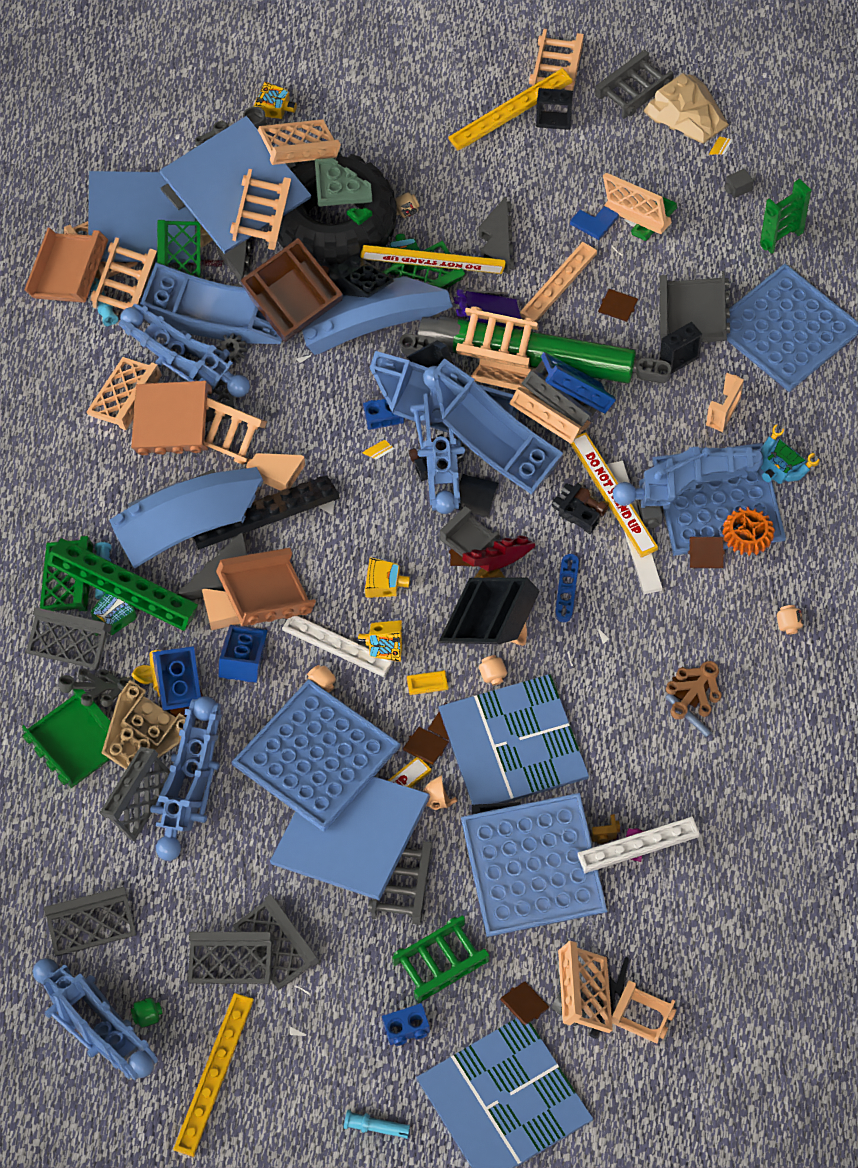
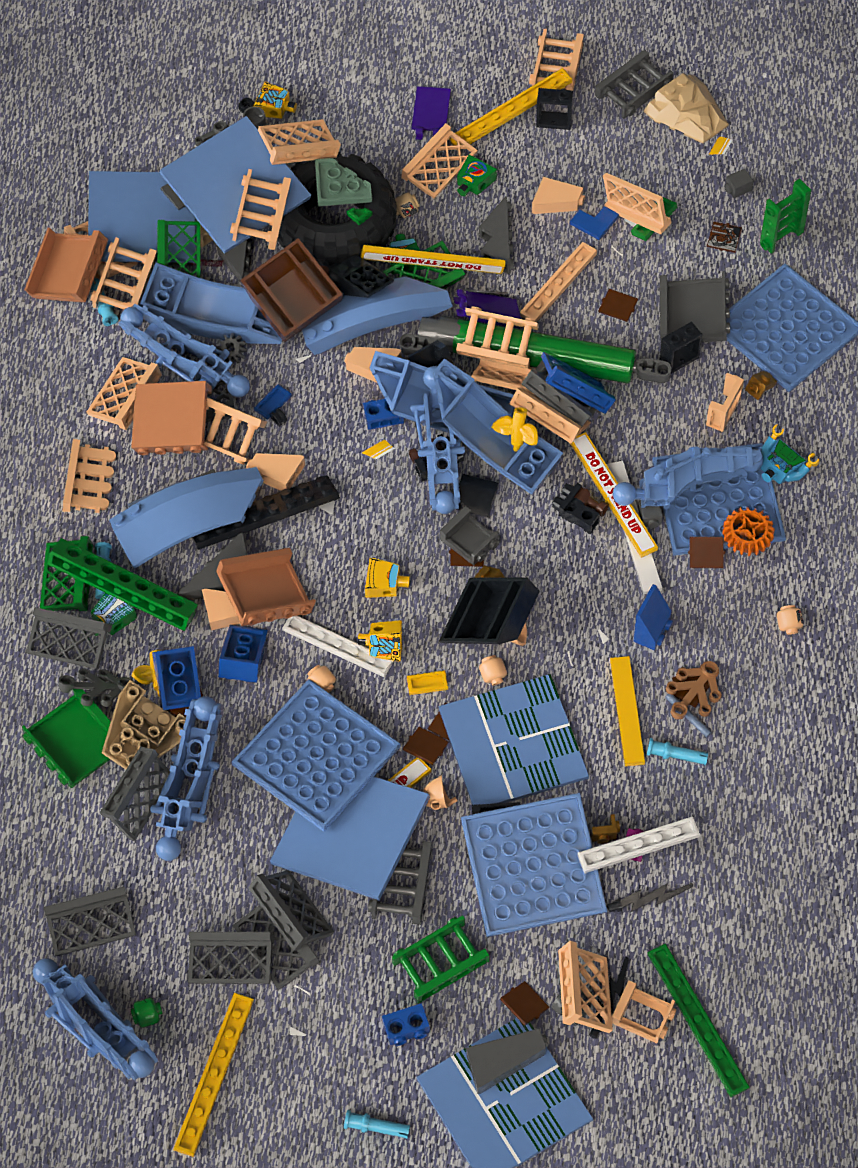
dark red slope [462,536,535,572] -> none
blue beam [555,554,579,623] -> none
none -> light nougat fence [63,439,116,513]
none -> black plate [238,98,255,113]
none -> dark grey fence [248,870,334,951]
none -> blue tile [254,384,292,420]
none -> black bush [270,408,287,427]
none -> light nougat slope [344,347,402,383]
none -> light nougat fence [401,123,478,198]
none -> dark purple tile [412,86,451,140]
none -> green torso [457,154,497,197]
none -> dark grey slope [466,1028,548,1094]
none -> yellow plant [491,407,538,452]
none -> light nougat slope [532,177,585,214]
none -> black piece [607,883,693,913]
none -> yellow tile [610,656,645,766]
none -> blue slope [633,584,673,651]
none -> medium azure pin [647,738,708,765]
none -> green tile [647,943,750,1098]
none -> piece [707,222,742,253]
none -> pearl gold bracket [745,371,777,400]

